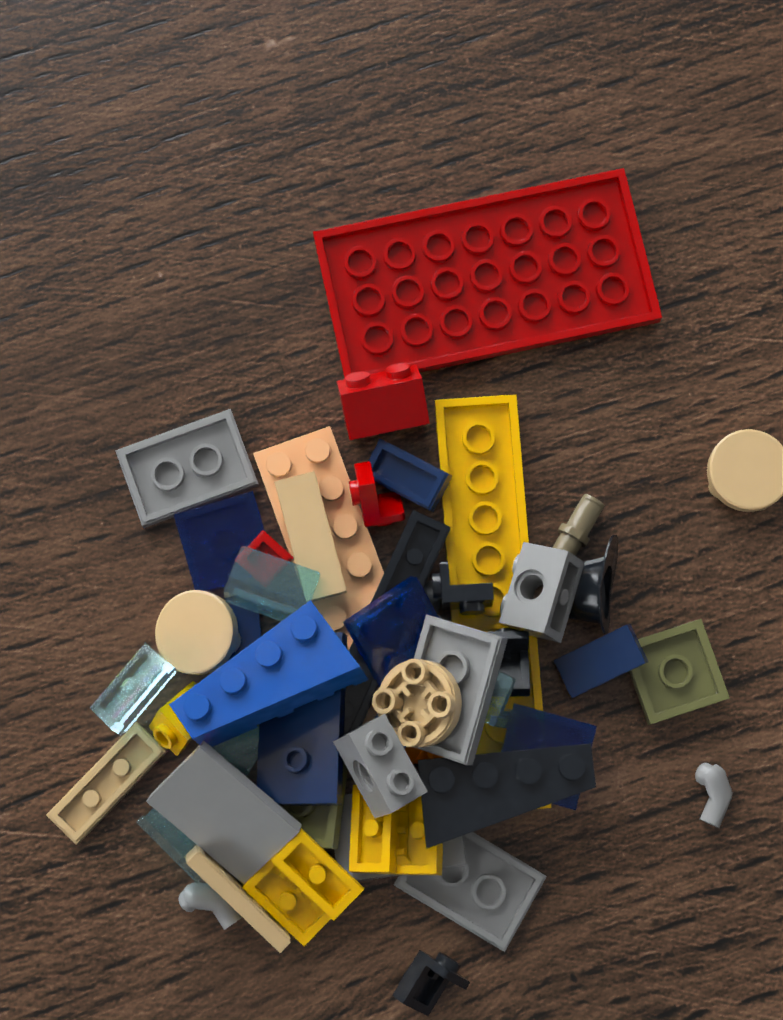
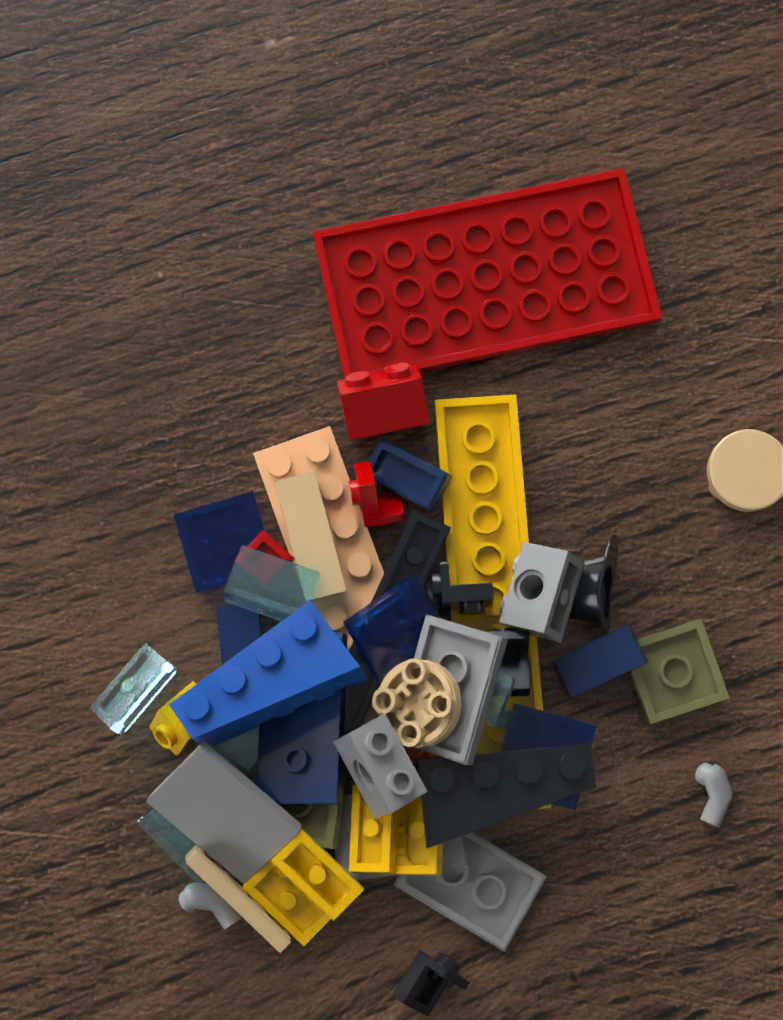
tan tile [46,722,168,845] -> none
light grey tile [115,409,259,528] -> none
tan tile [155,590,241,675] -> none
dark tan pin [552,494,605,556] -> none

